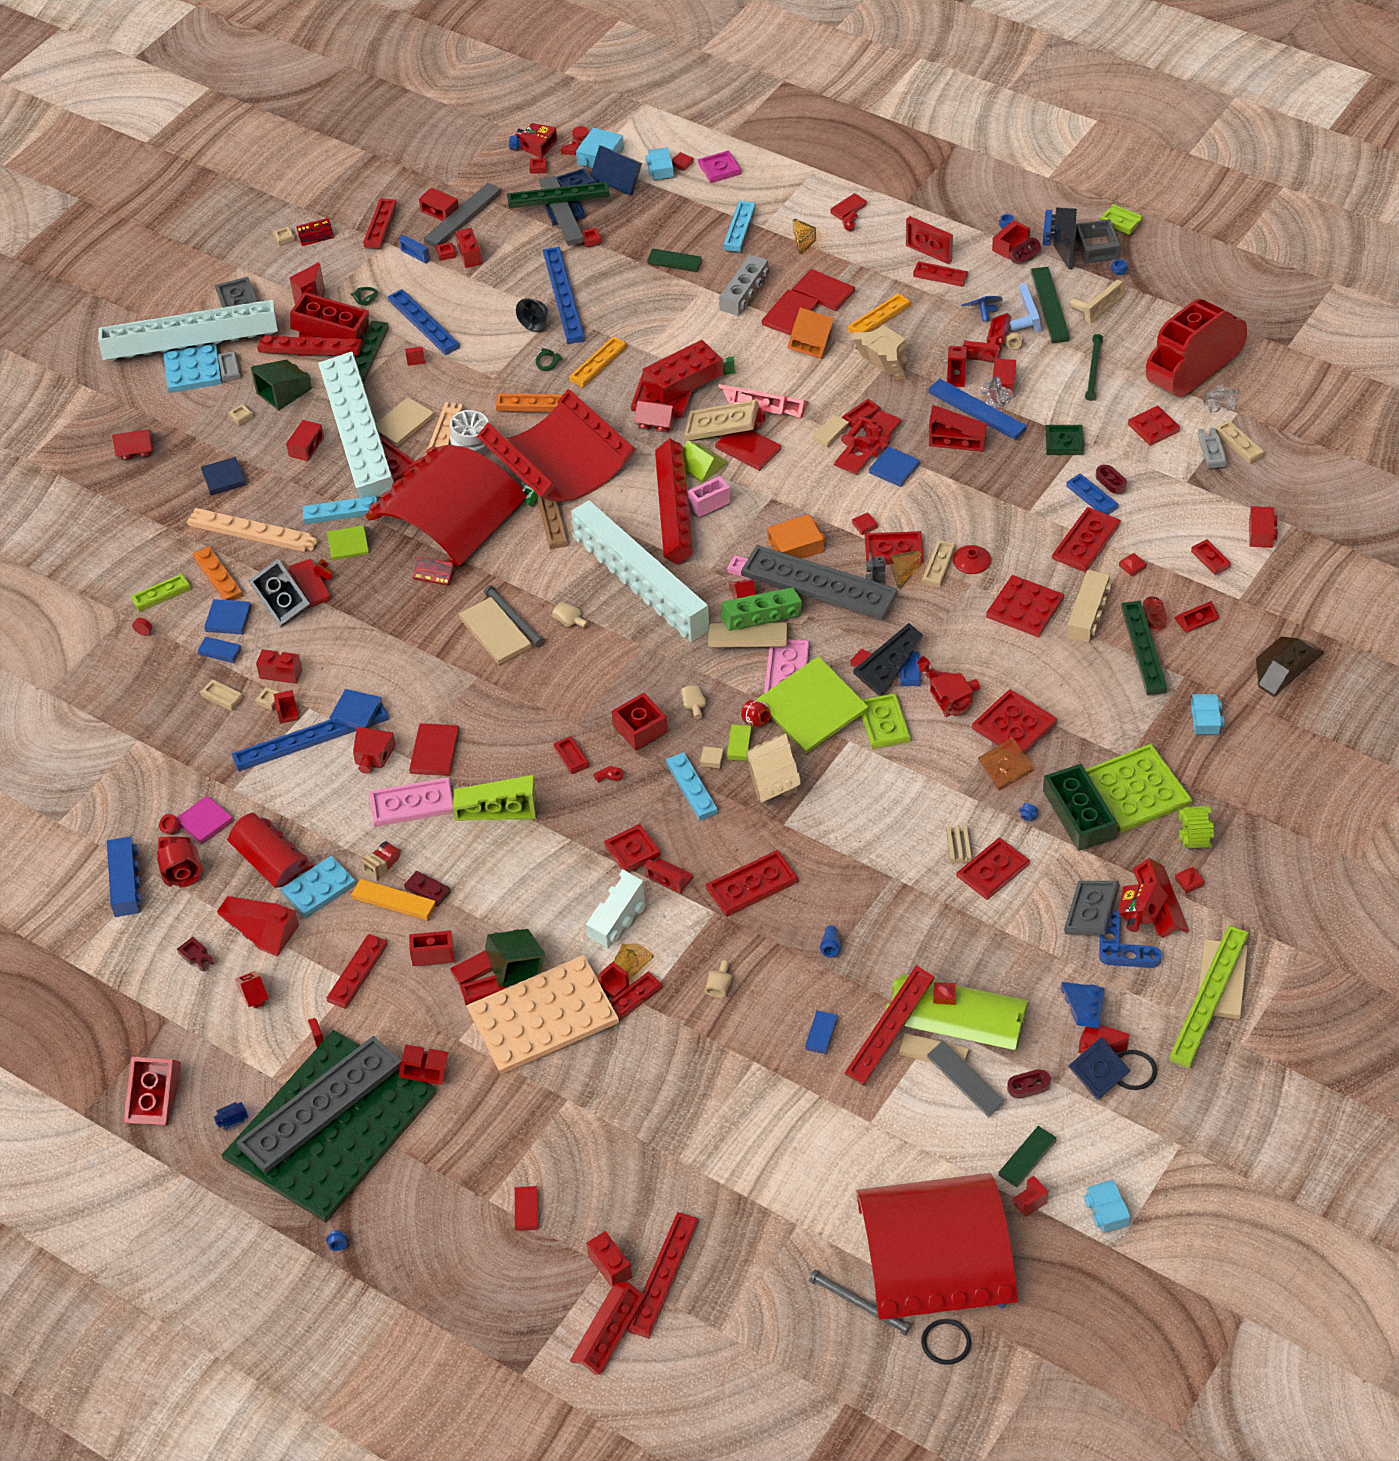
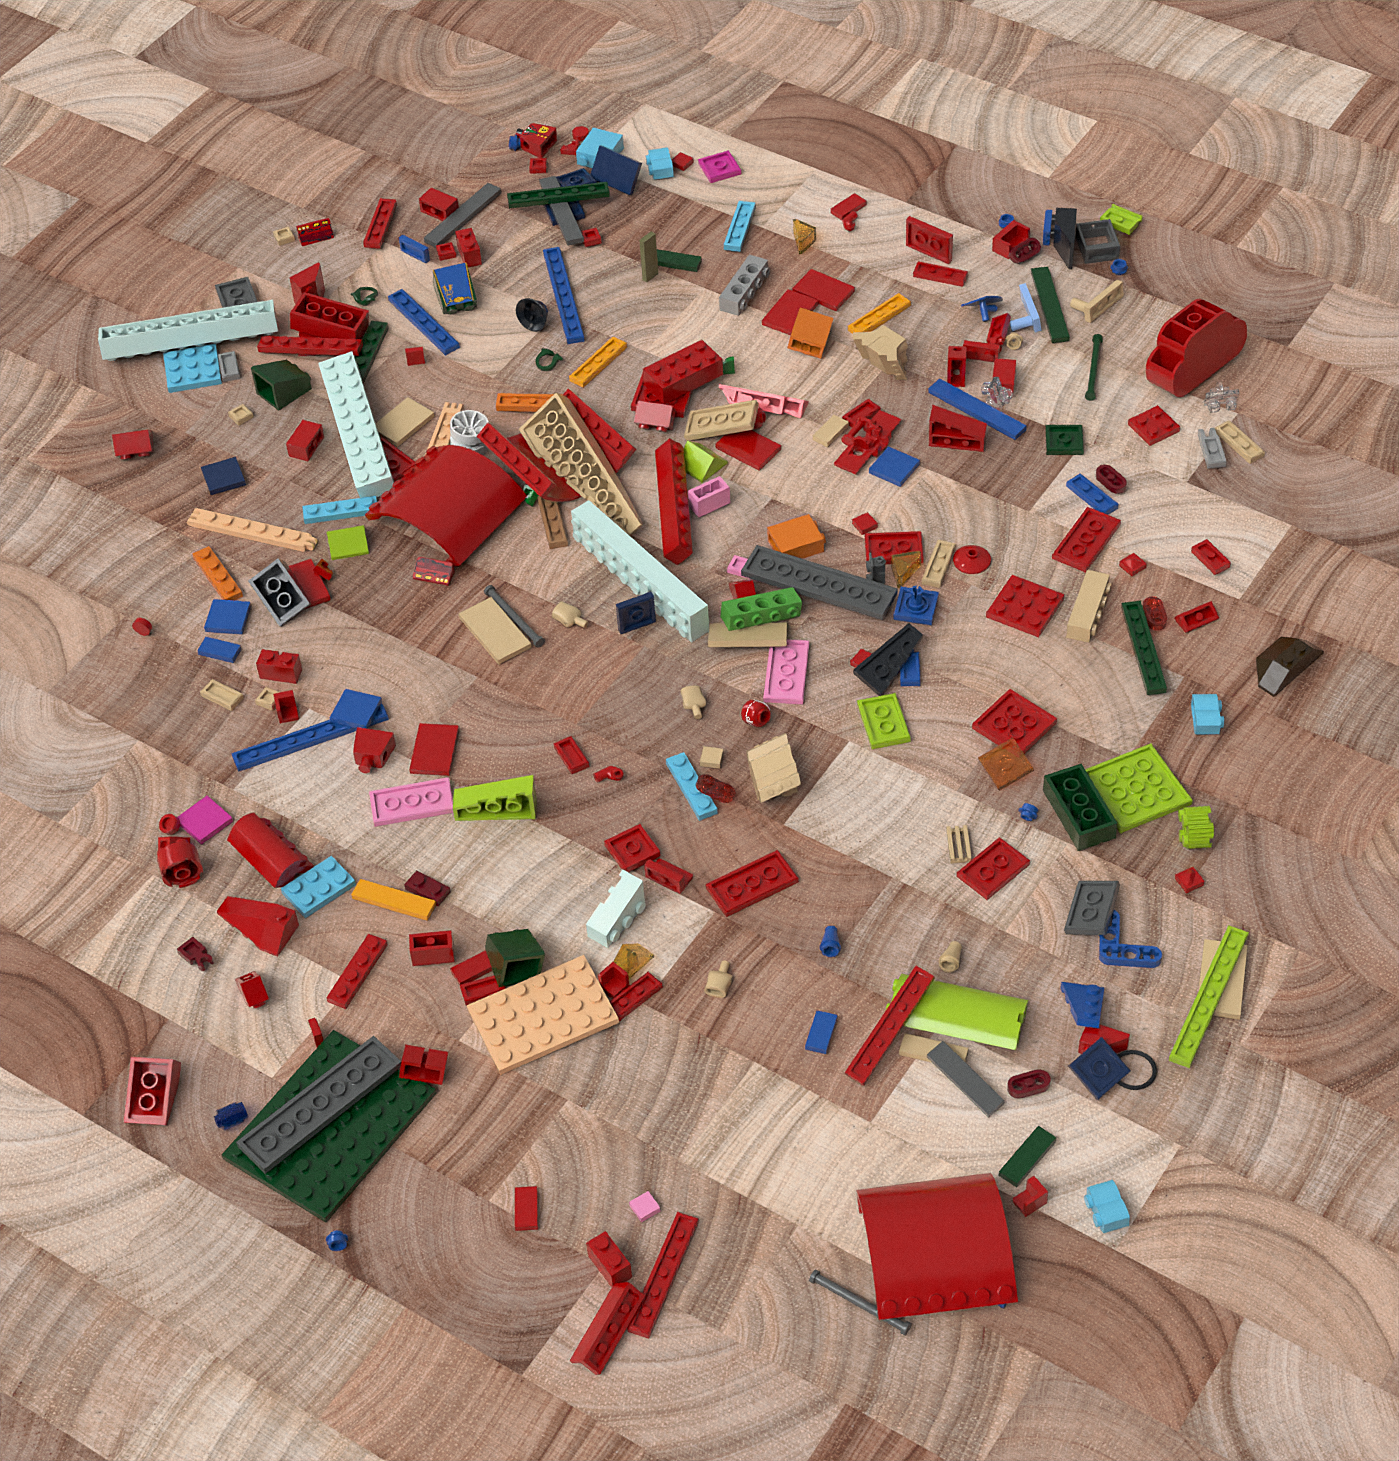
blue brick [107,836,142,917] -> none
lime tile [130,574,191,612] -> none
leg [361,841,401,881] -> none
red brick [611,693,668,751] -> none
lime tile [727,724,751,761] -> none
lime tile [756,656,868,754] -> none
red torso [916,656,980,717] -> none
black tyre [921,1319,971,1365] -> none
red tile [933,982,956,1005] -> none
red torso [1119,882,1168,932] -> none
red panel [1133,858,1189,938] -> none
red brick [1249,506,1278,548] -> none
none -> slope [433,263,477,315]
none -> tan wedge [519,393,643,537]
none -> dark blue tile [616,592,656,634]
none -> bright pink tile [629,1191,661,1222]
none -> olive tile [639,231,659,282]
none -> clear red plate [695,774,736,803]
none -> blue plate [894,586,939,625]
none -> tan cone [939,941,962,973]

